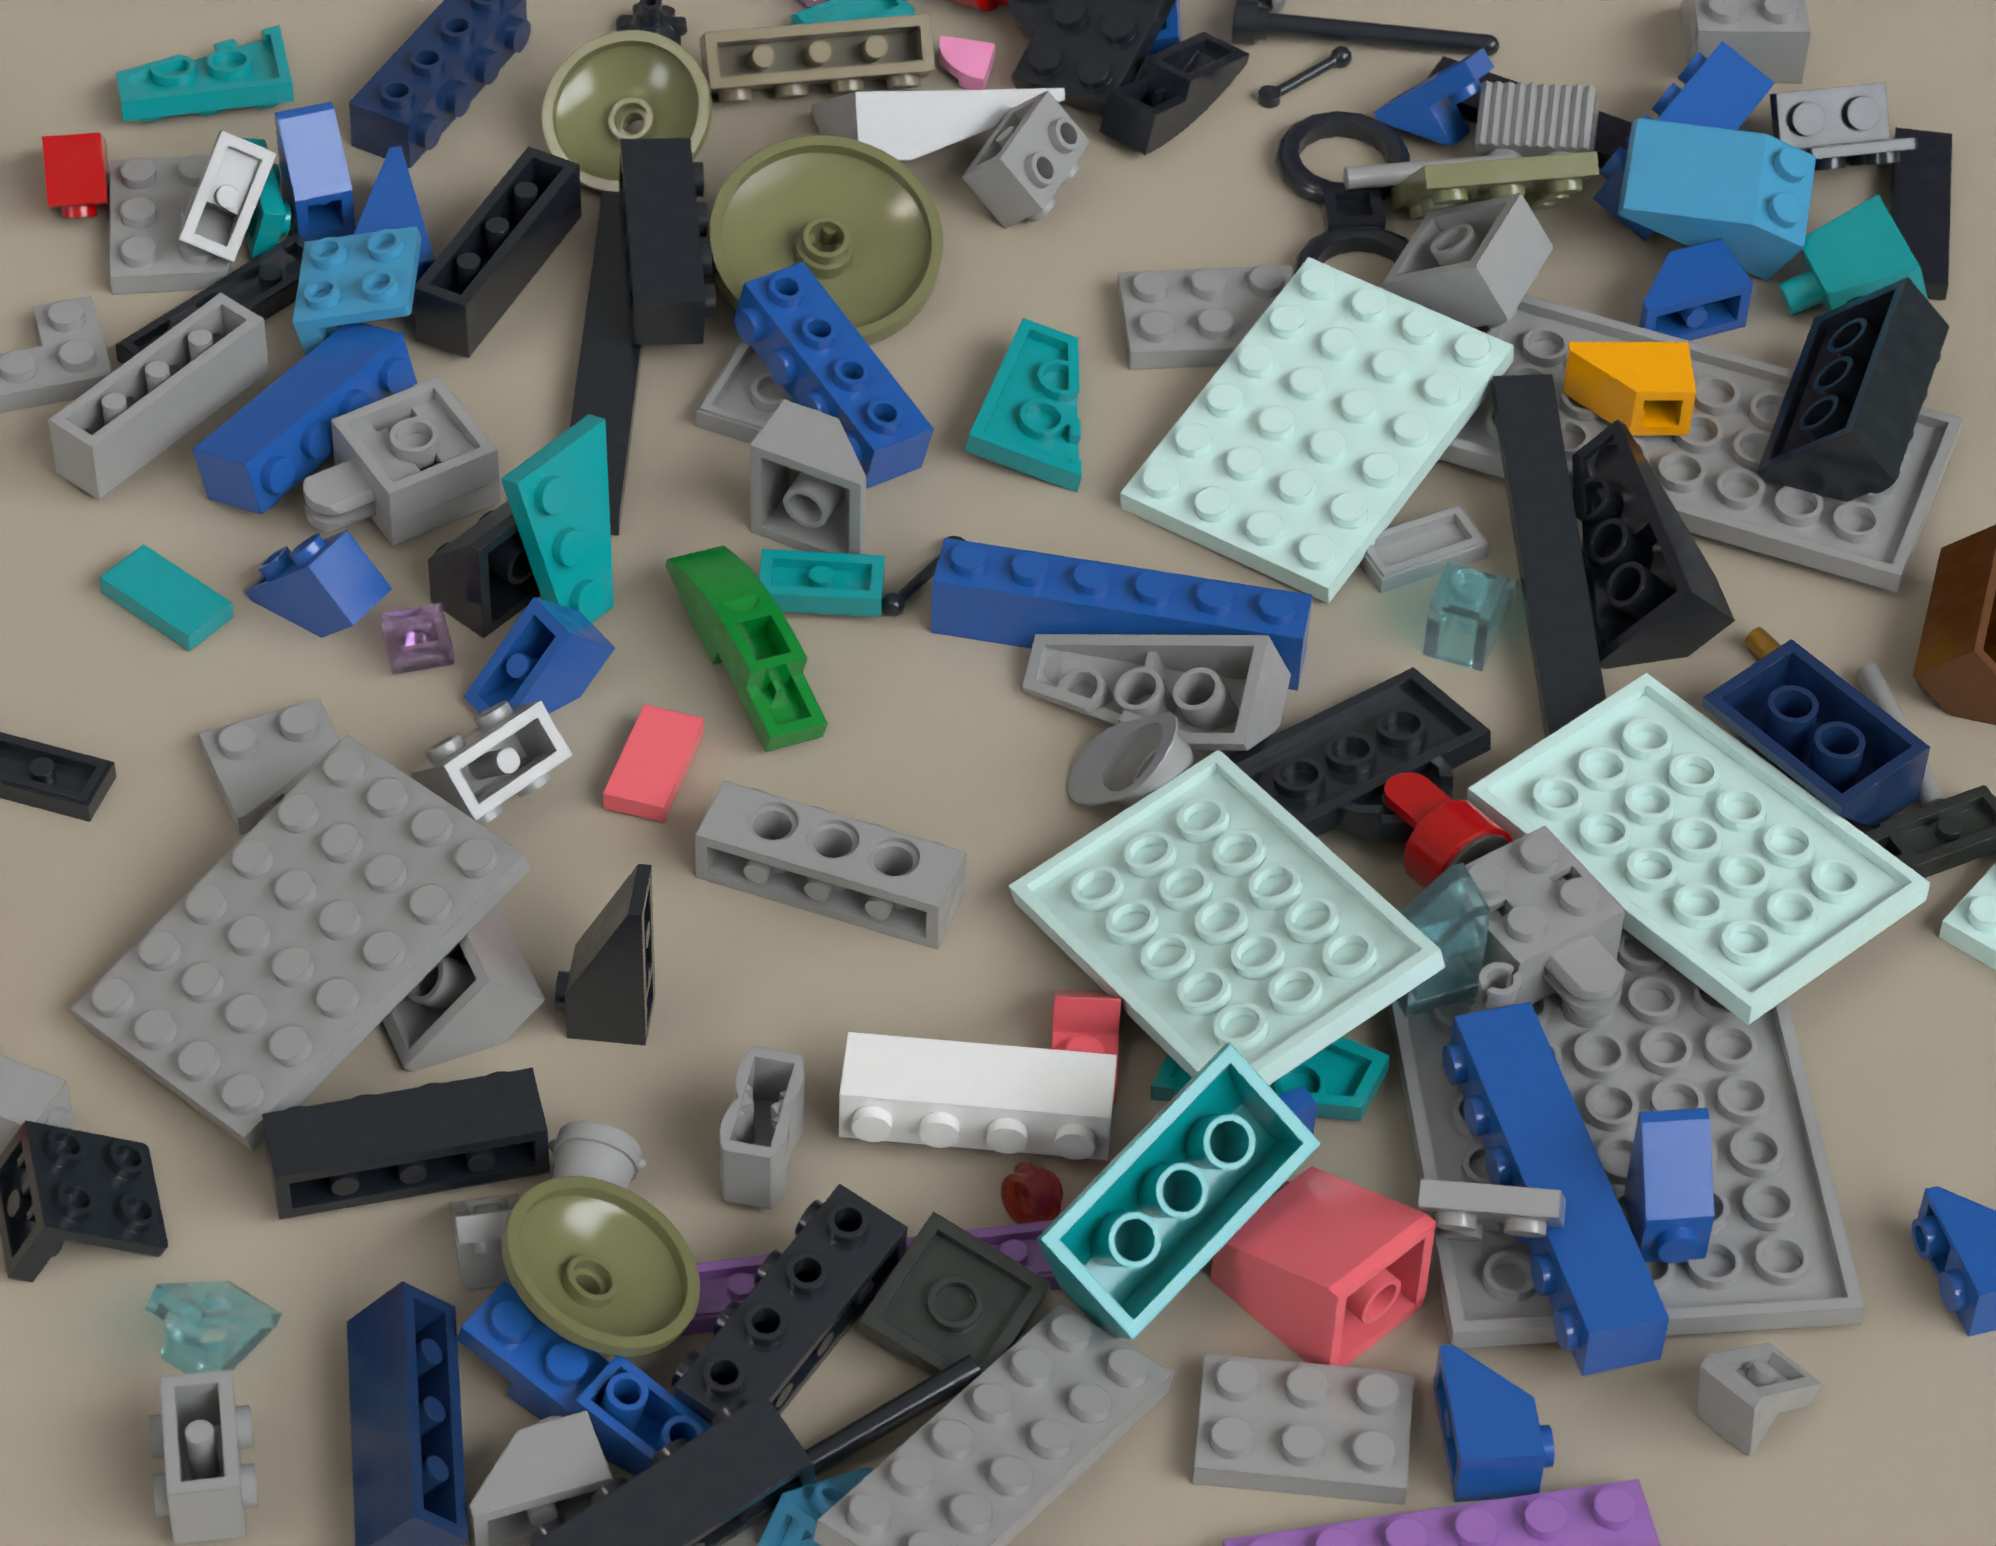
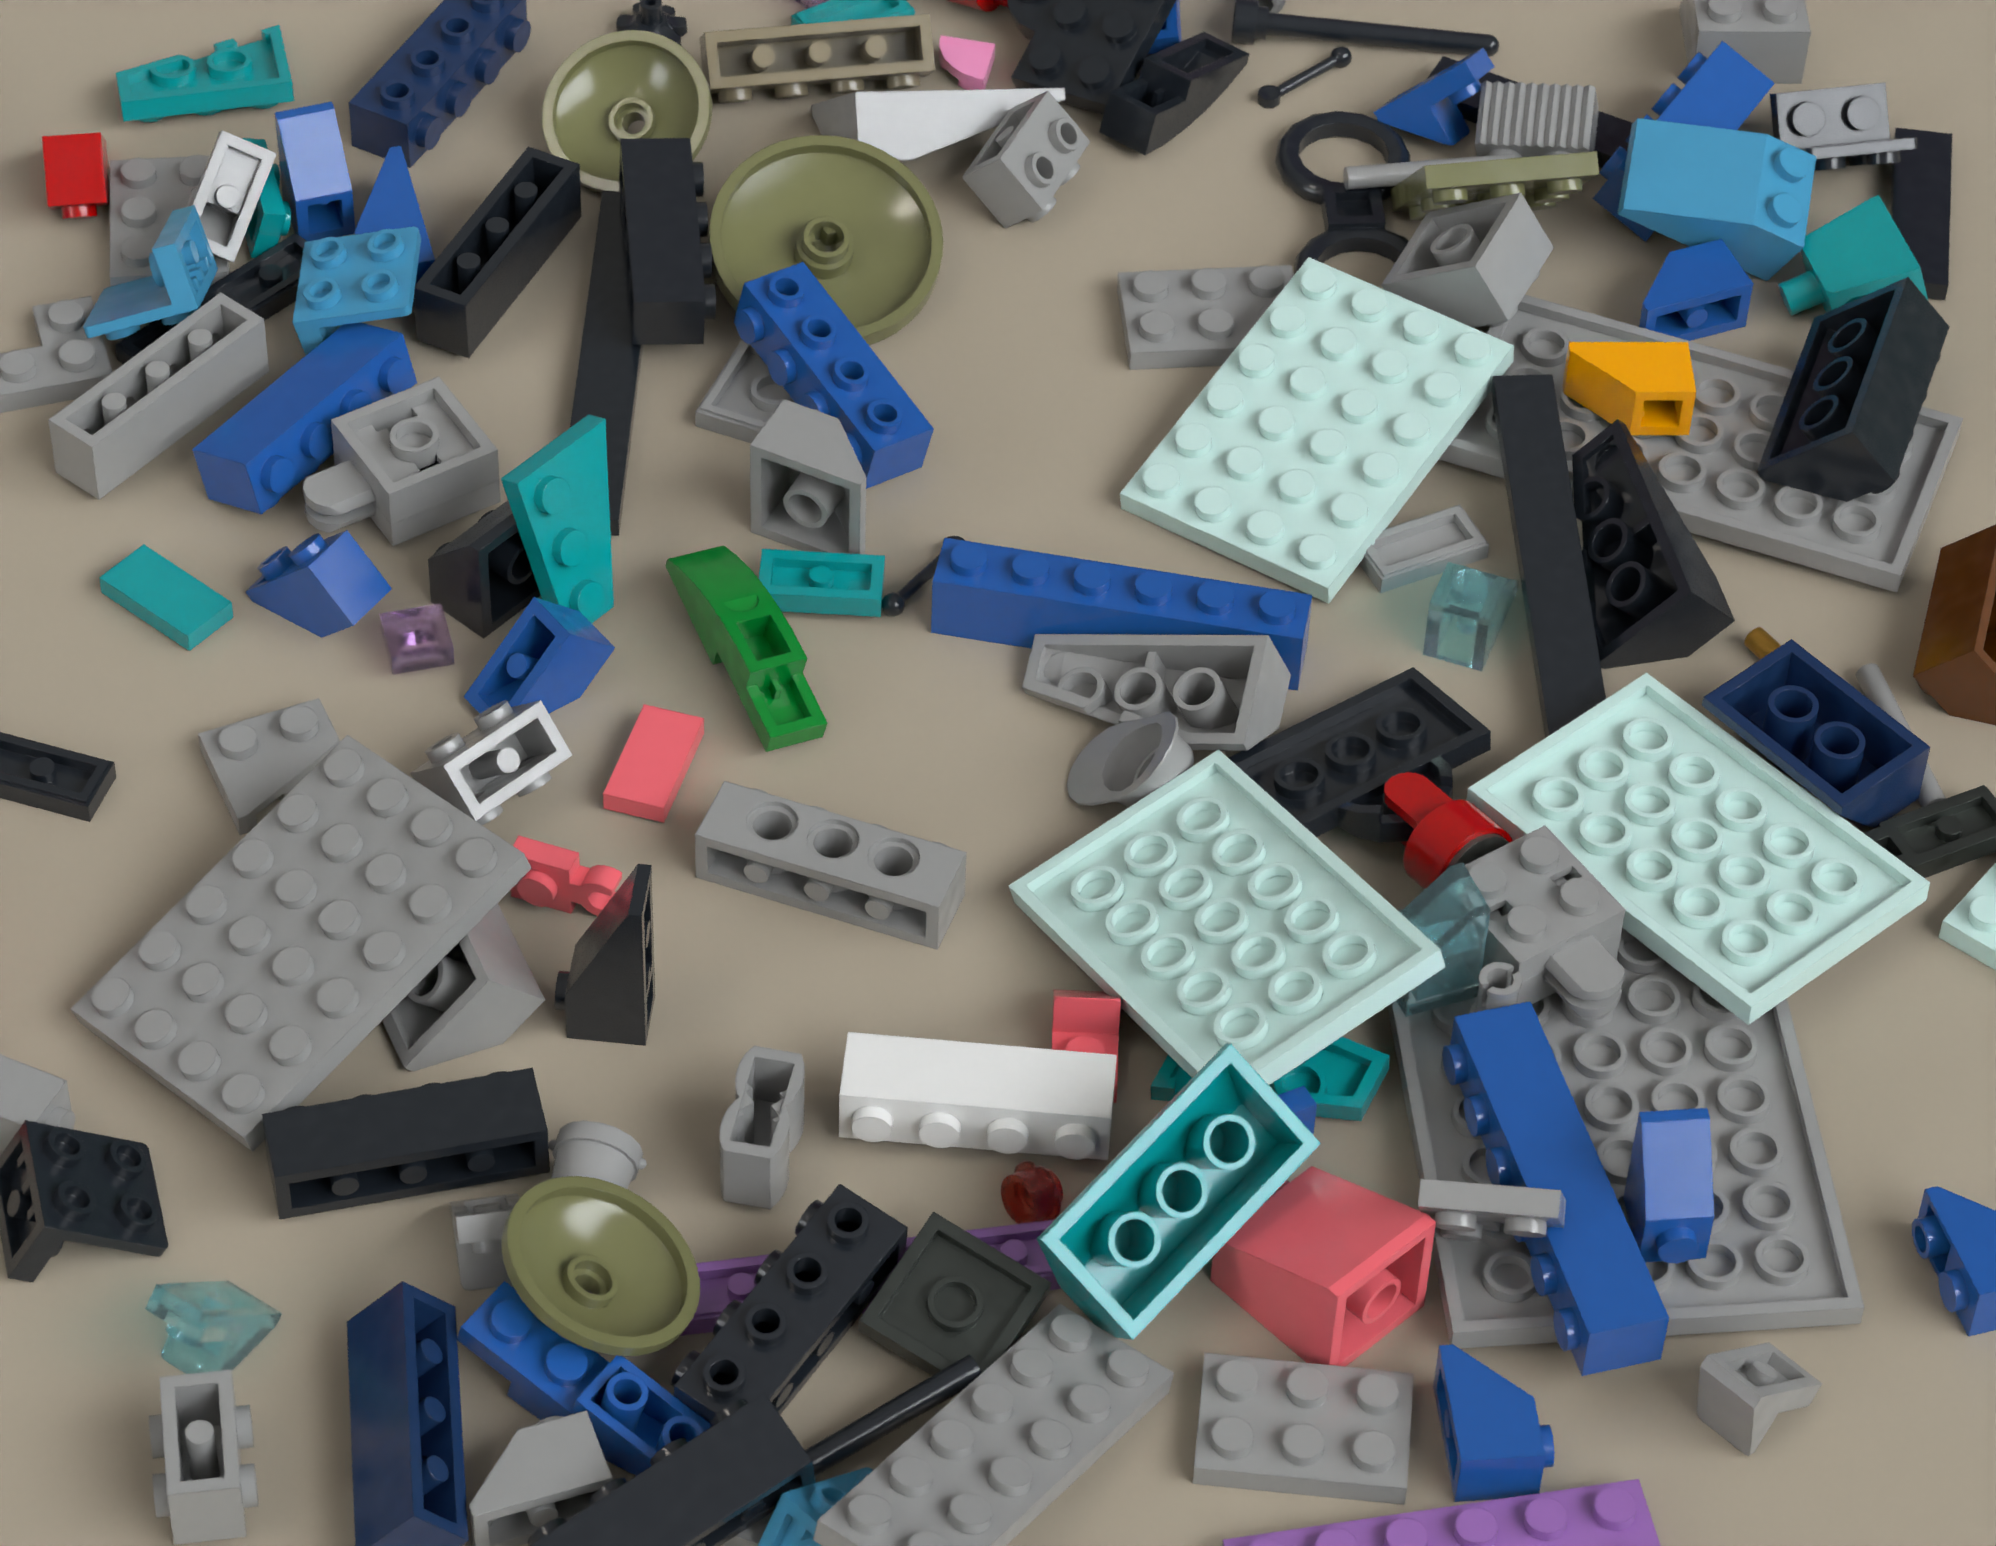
teal wing [964,318,1082,492] -> none
none -> dark azure bracket [83,205,218,340]
none -> coral plate [511,835,622,916]

